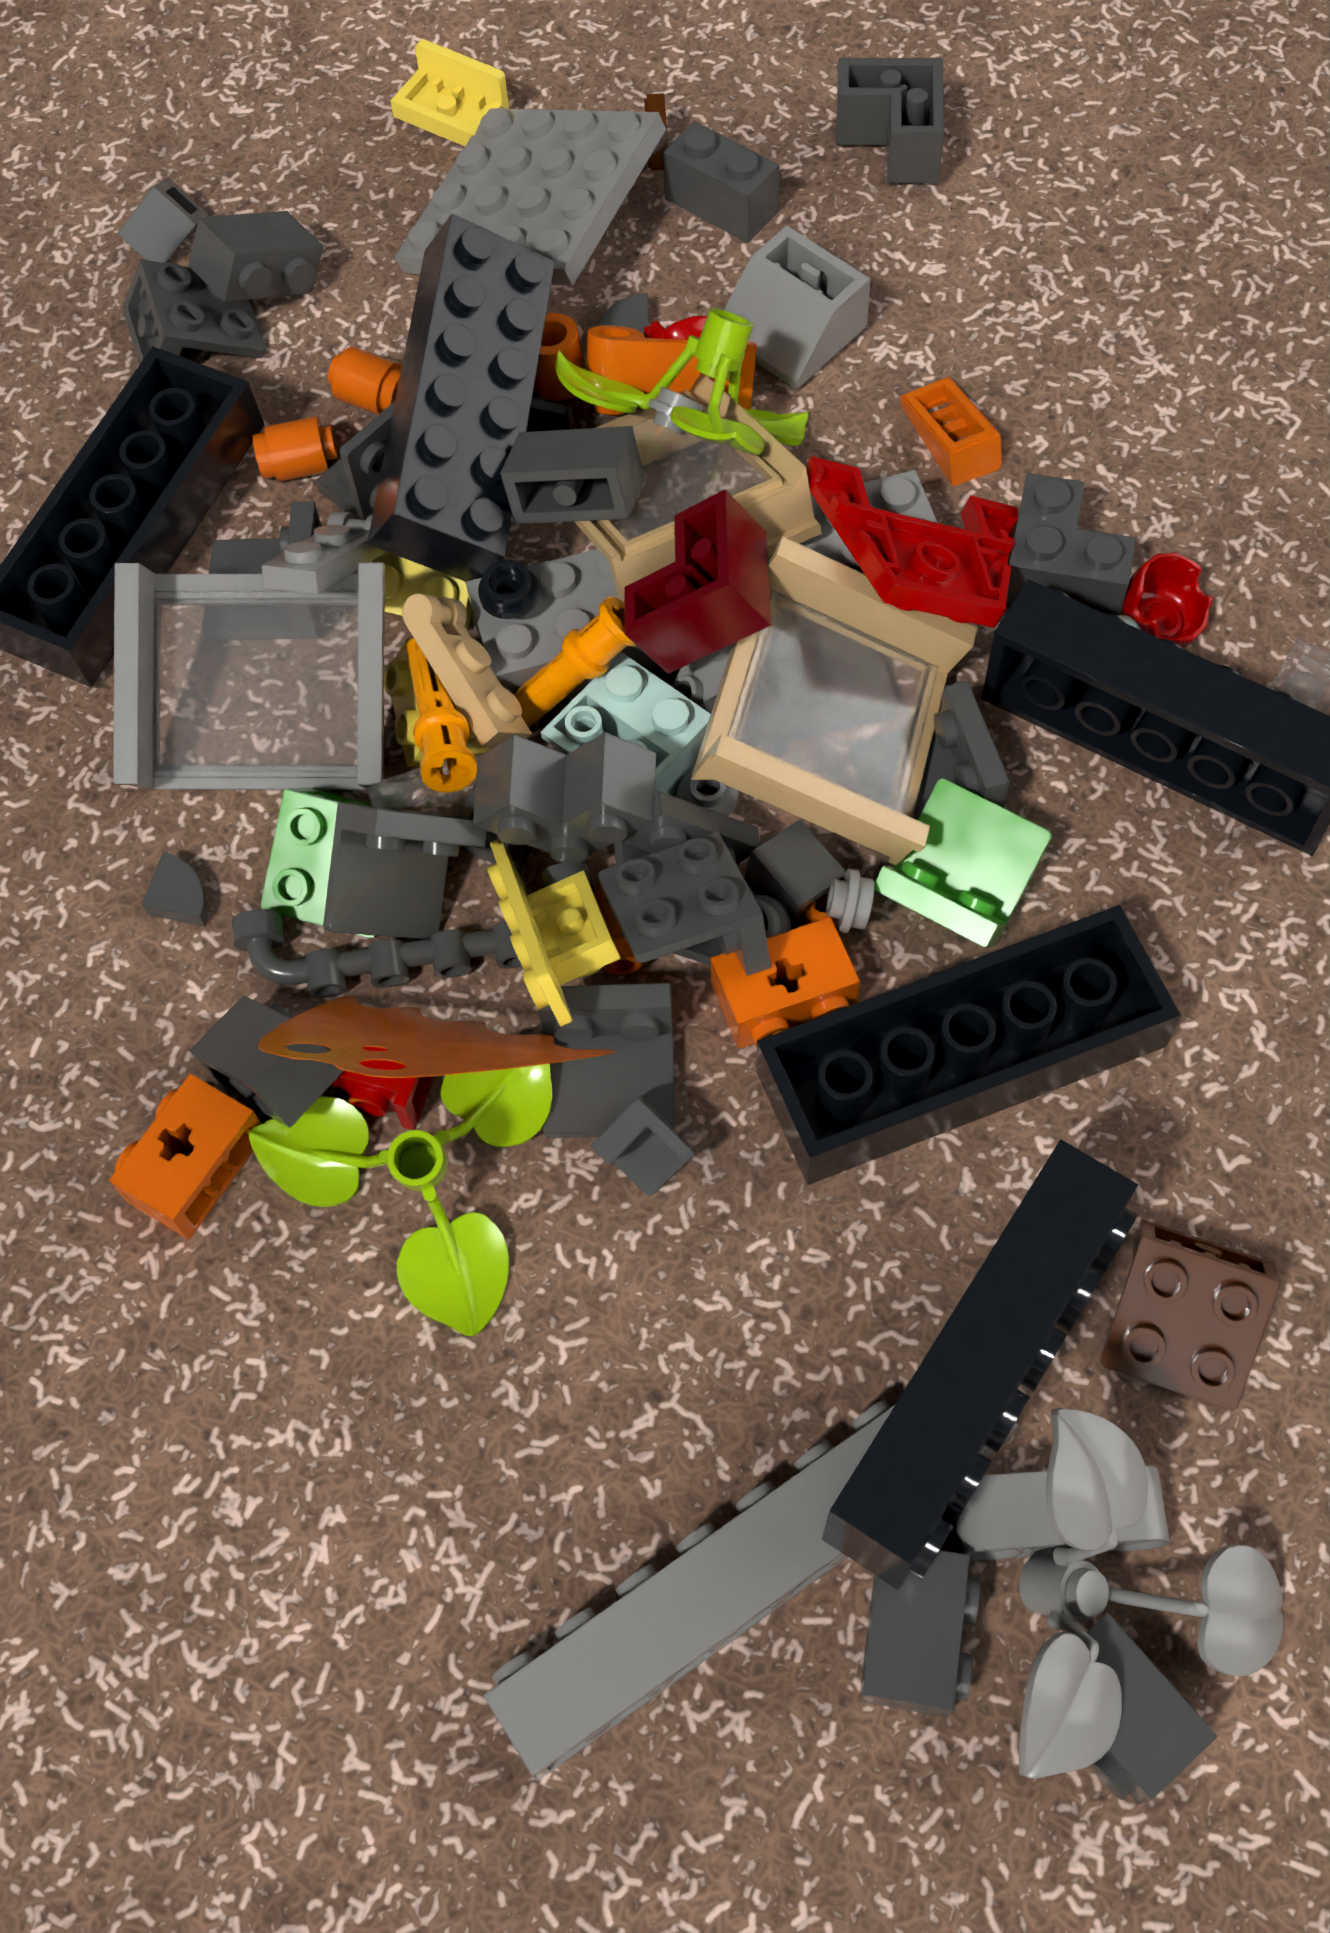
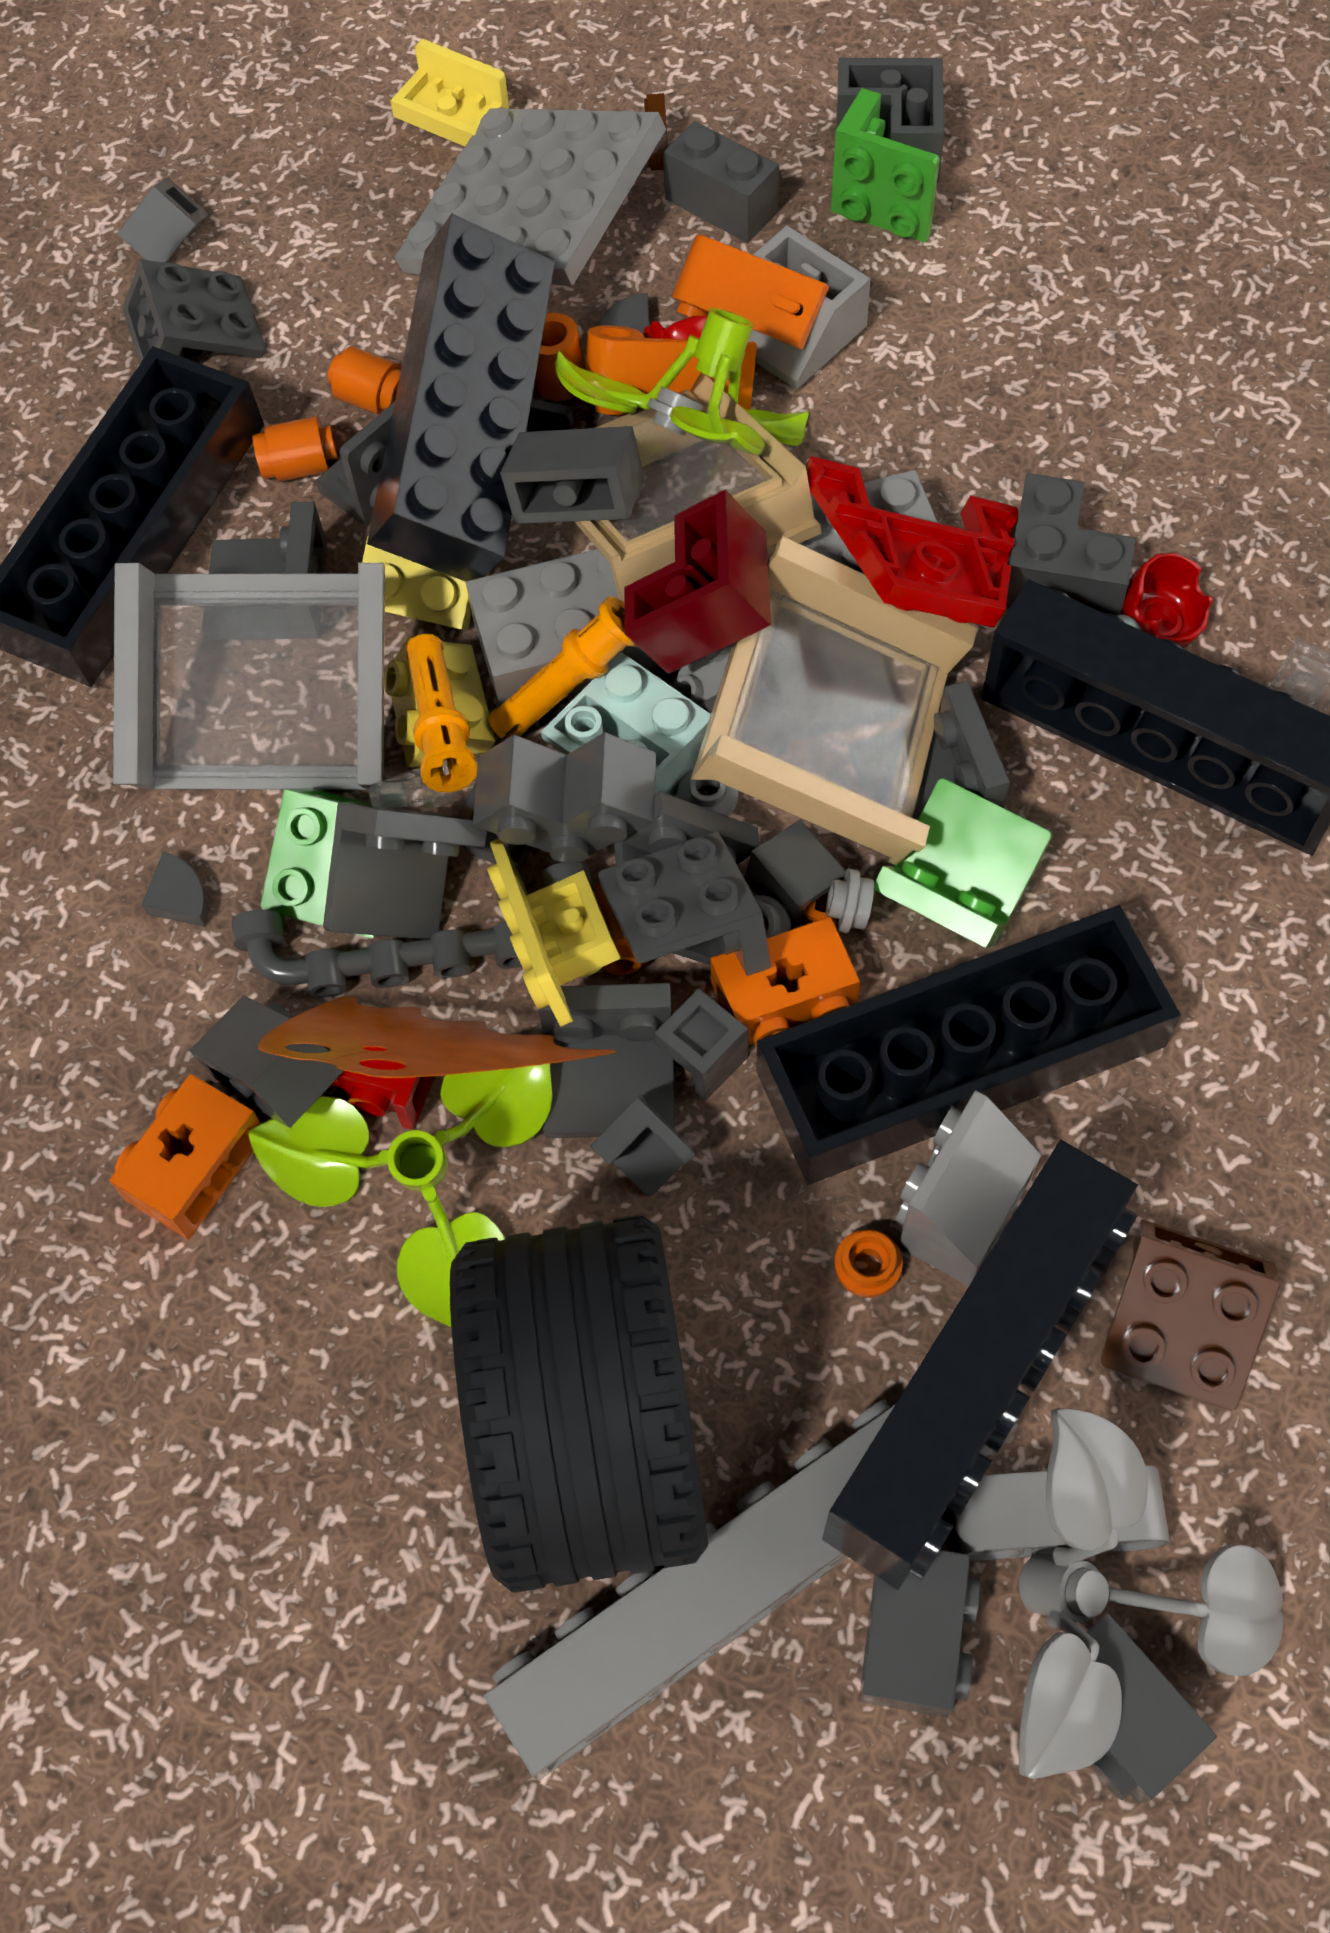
dark grey brick [189,211,324,302] -> none
light grey plate [261,511,386,595] -> none
tan plate [402,593,532,748] -> none
black plate [478,560,539,619] -> none
orange slope [900,377,1002,486] -> none
none -> black tyre [450,1215,708,1593]
none -> dark grey panel [654,988,748,1102]
none -> orange door [671,234,830,350]
none -> bright green bracket [831,88,940,243]
none -> orange plate [834,1229,903,1298]
none -> light grey slope [895,1090,1041,1286]

